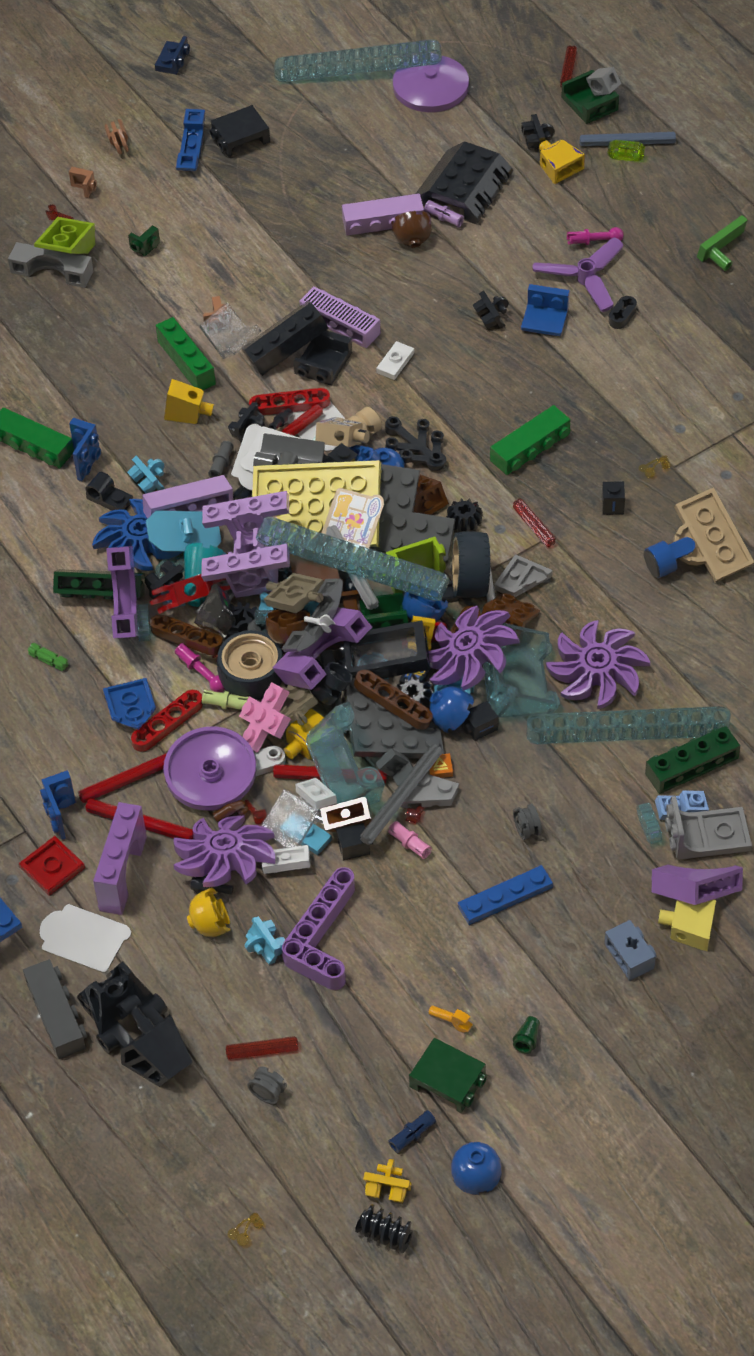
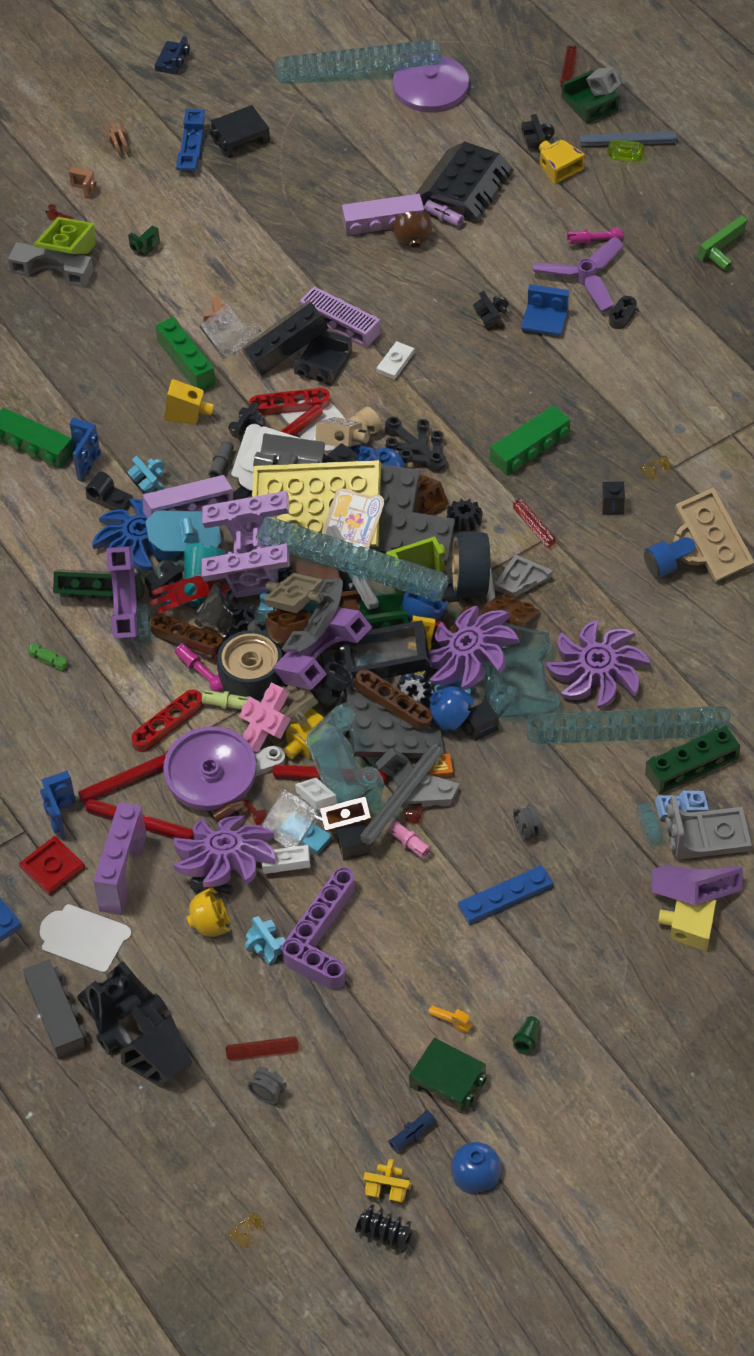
blue tile [103,678,156,730] -> none
black bar [269,408,293,430] -> none
white hand [304,614,336,633] -> none
sand blue brick [604,920,656,981] -> none

